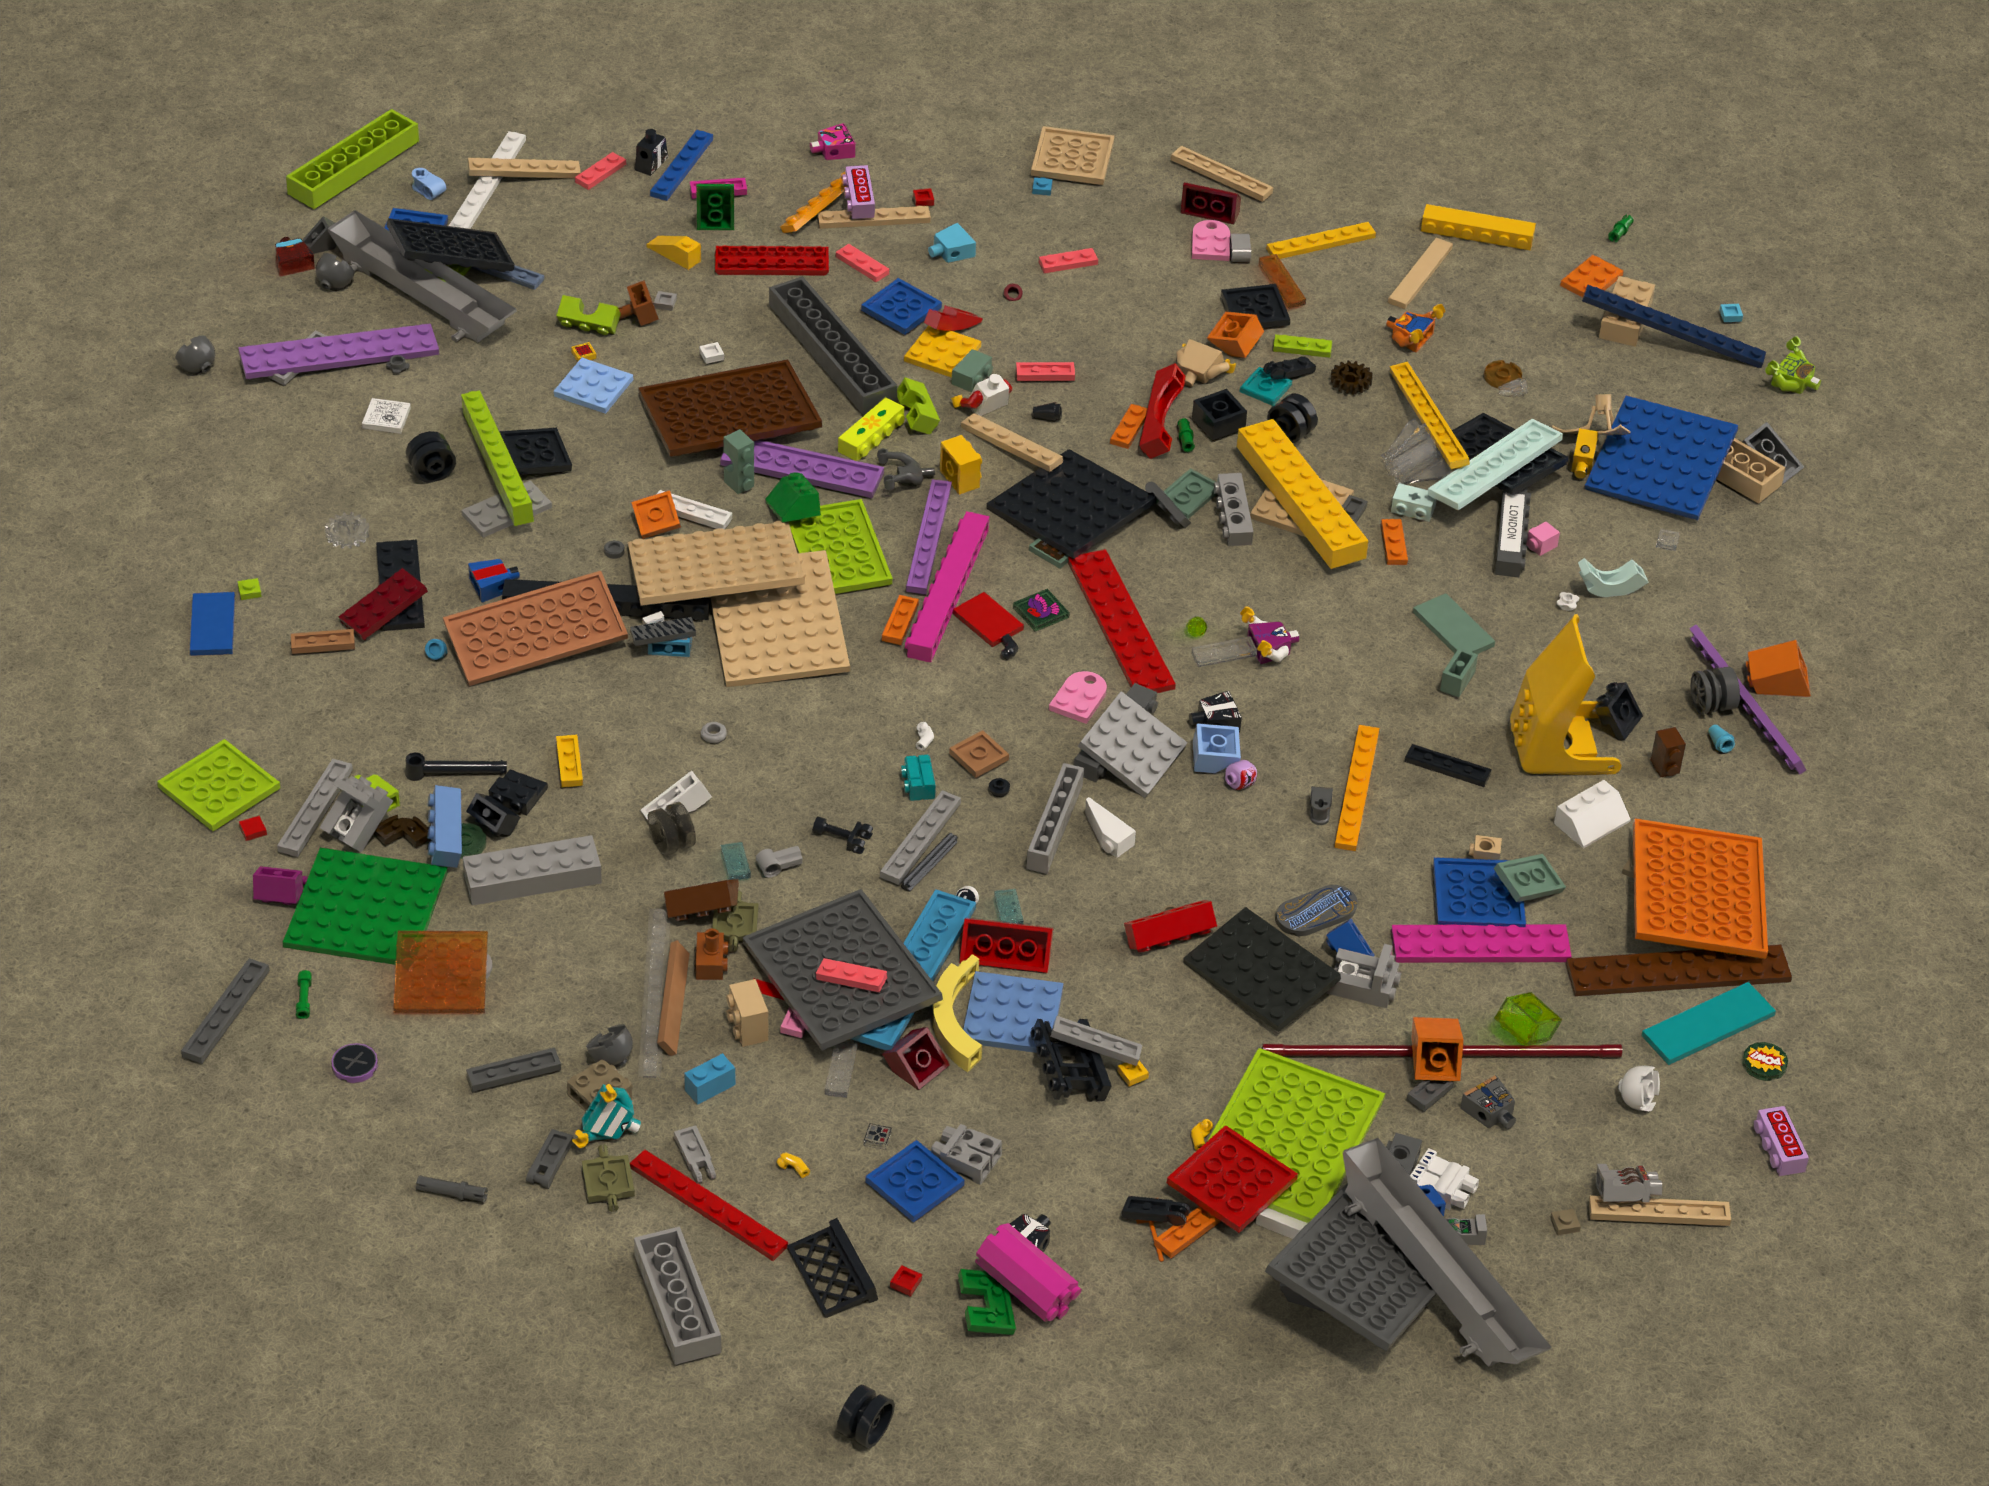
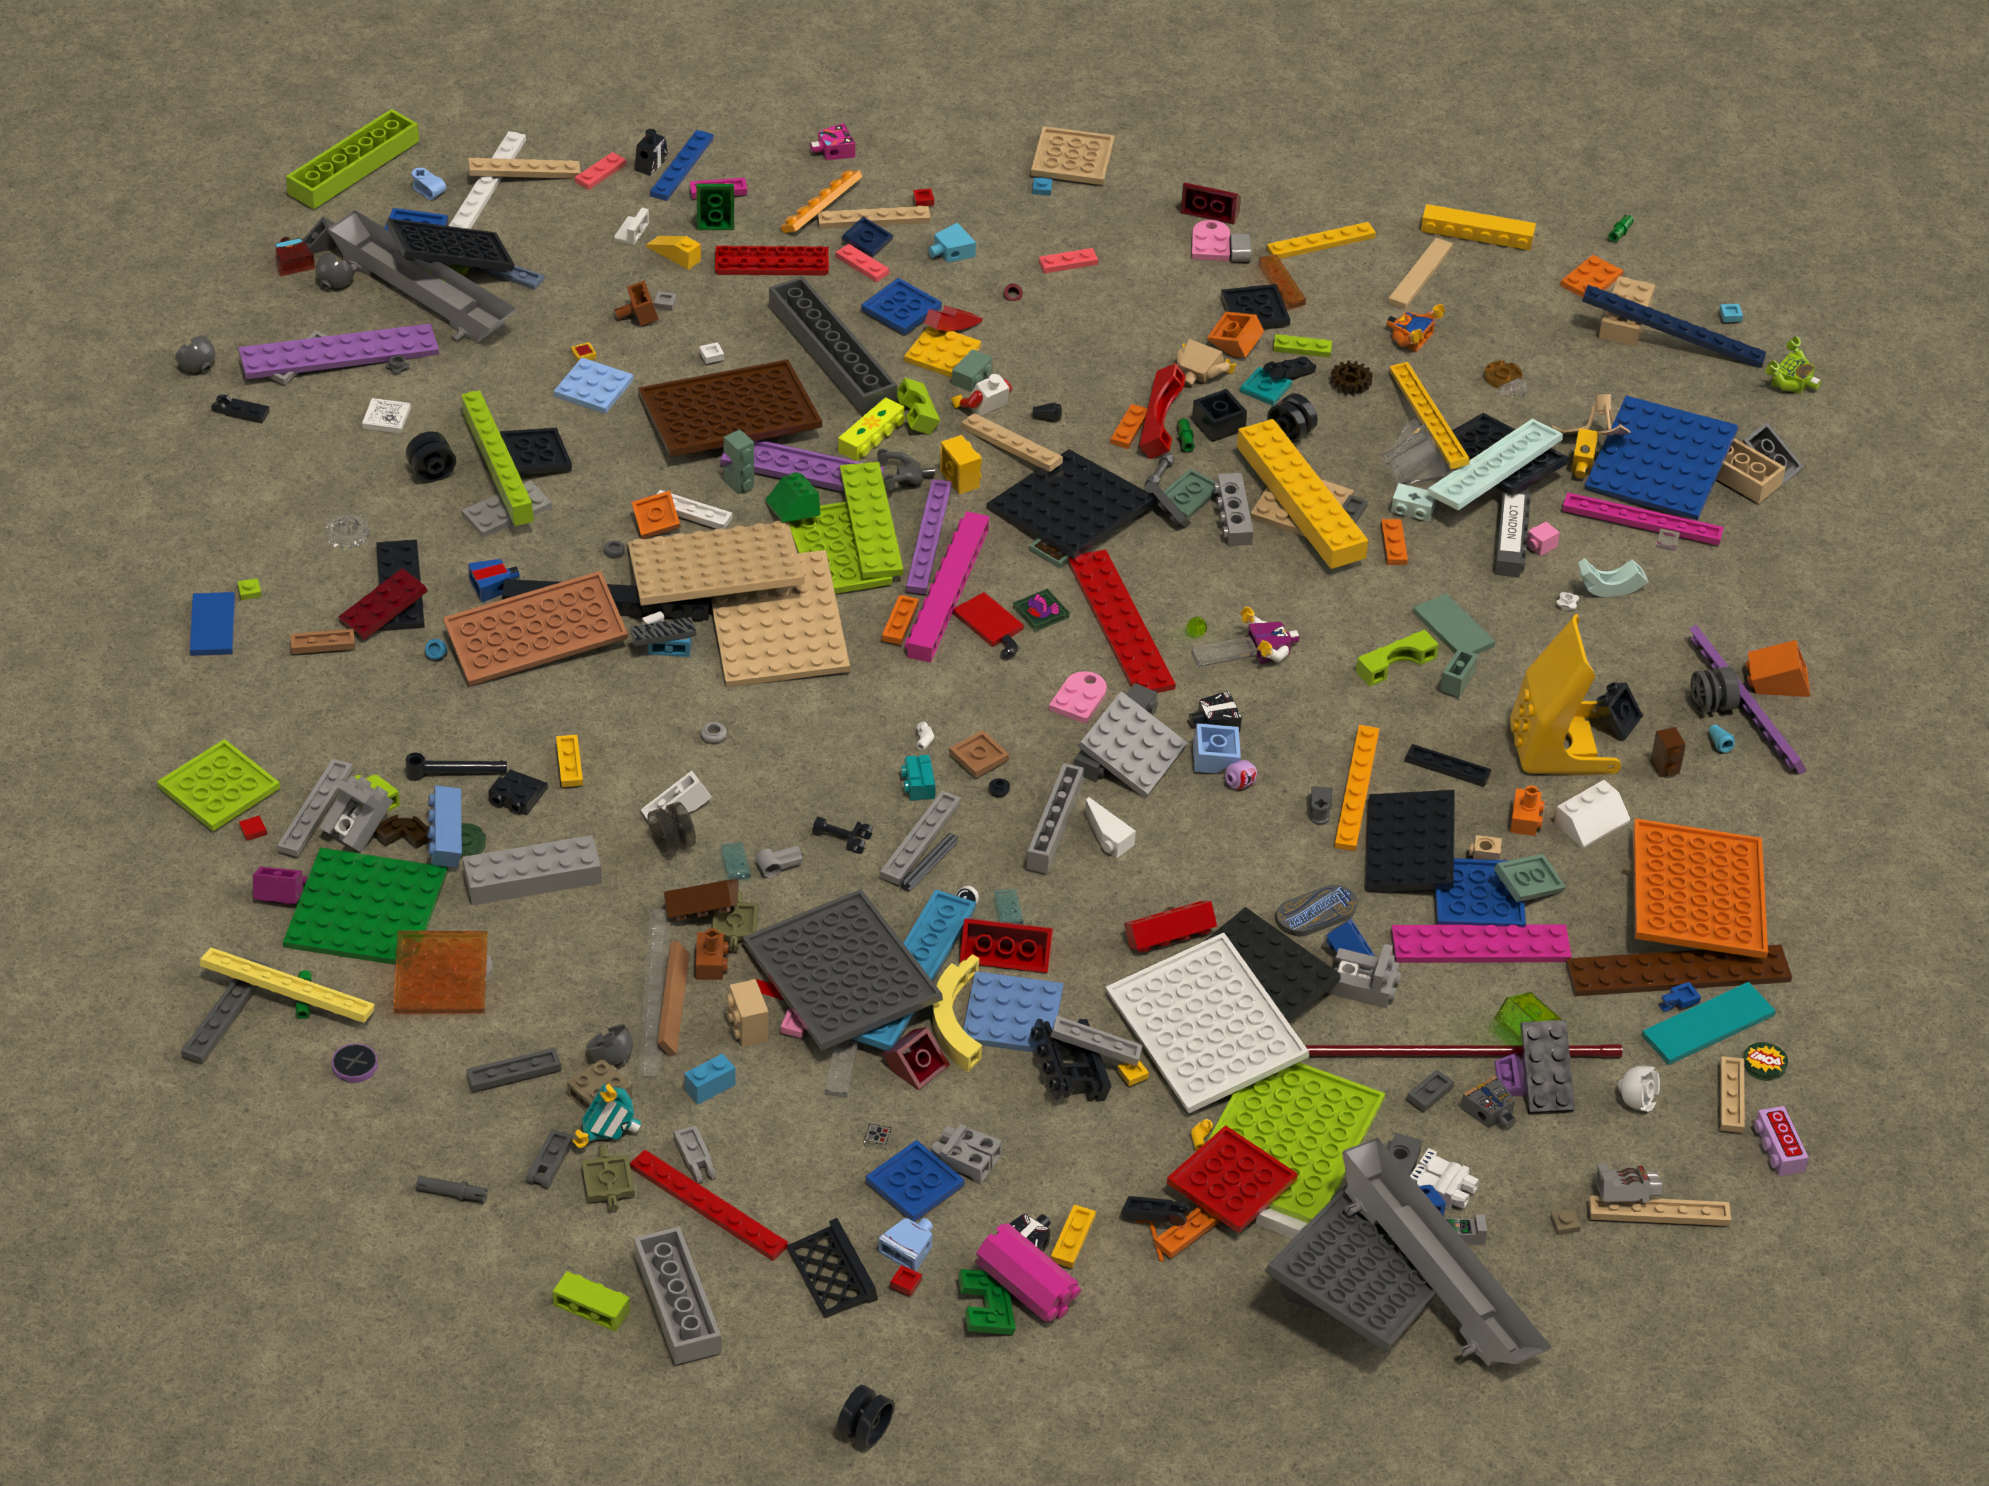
black brick [466,793,521,836] -> none
lime arch [556,295,621,335] -> none
yellow arm [777,1152,810,1178] -> none
coral plate [816,958,887,993] -> none
lavender brick [842,165,875,219] -> none
coral plate [1016,362,1075,381] -> none
tan plate [1171,146,1273,202] -> none
orange slope [1412,1017,1464,1081] -> none
none -> light yellow plate [200,948,375,1023]
none -> black hinge [211,394,270,424]
none -> lime brick [552,1271,630,1332]
none -> white panel [614,208,649,245]
none -> lime plate [840,462,903,579]
none -> dark blue tile [841,216,894,258]
none -> light blue torso [878,1218,933,1272]
none -> yellow plate [1050,1205,1096,1269]
none -> white plate [1106,933,1309,1113]
none -> dark grey bar [1145,452,1174,485]
none -> lime arch [1356,629,1439,687]
none -> black plate [1366,790,1455,893]
none -> medium lavender slope [1495,1053,1527,1096]
none -> orange brick [1510,785,1545,836]
none -> black plate [1520,1020,1575,1113]
none -> dark pink plate [1562,492,1724,545]
none -> blue plate [1659,982,1701,1012]
none -> tan plate [1720,1056,1745,1133]

